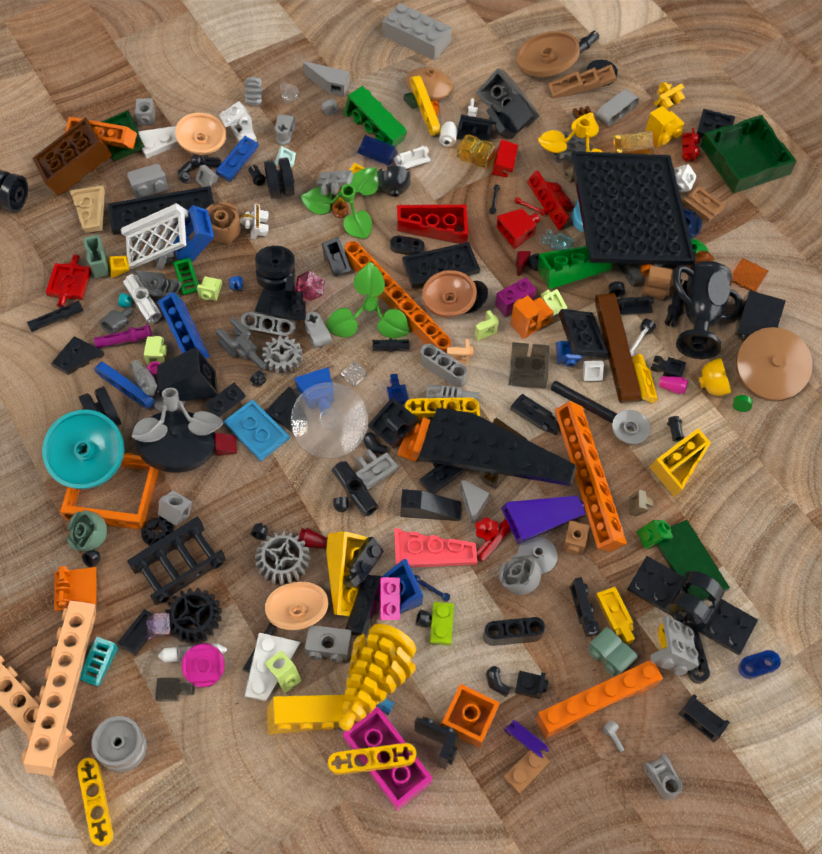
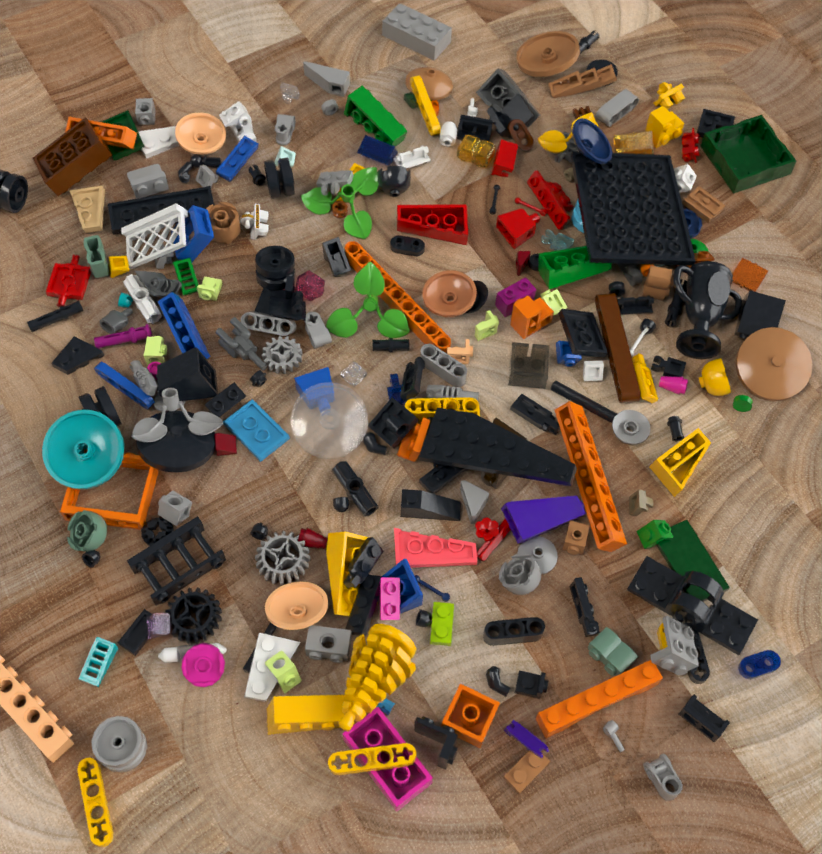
light nougat brick [21,601,96,776] -> none
orange hinge [54,566,97,611] -> none
clear smoke plate [155,678,195,702] -> none
blue hinge [229,276,243,291] -> none
light grey gear [245,77,262,106] -> none
black wing [266,386,308,435] -> none
light grey hinge [355,449,398,490] -> none
black plate [402,242,480,289] -> none
yellow hinge [595,587,635,645] -> none
none -> black hinge [400,357,425,401]
none -> reddish brown plate [508,119,534,151]
none -> dark blue dish [572,118,612,164]

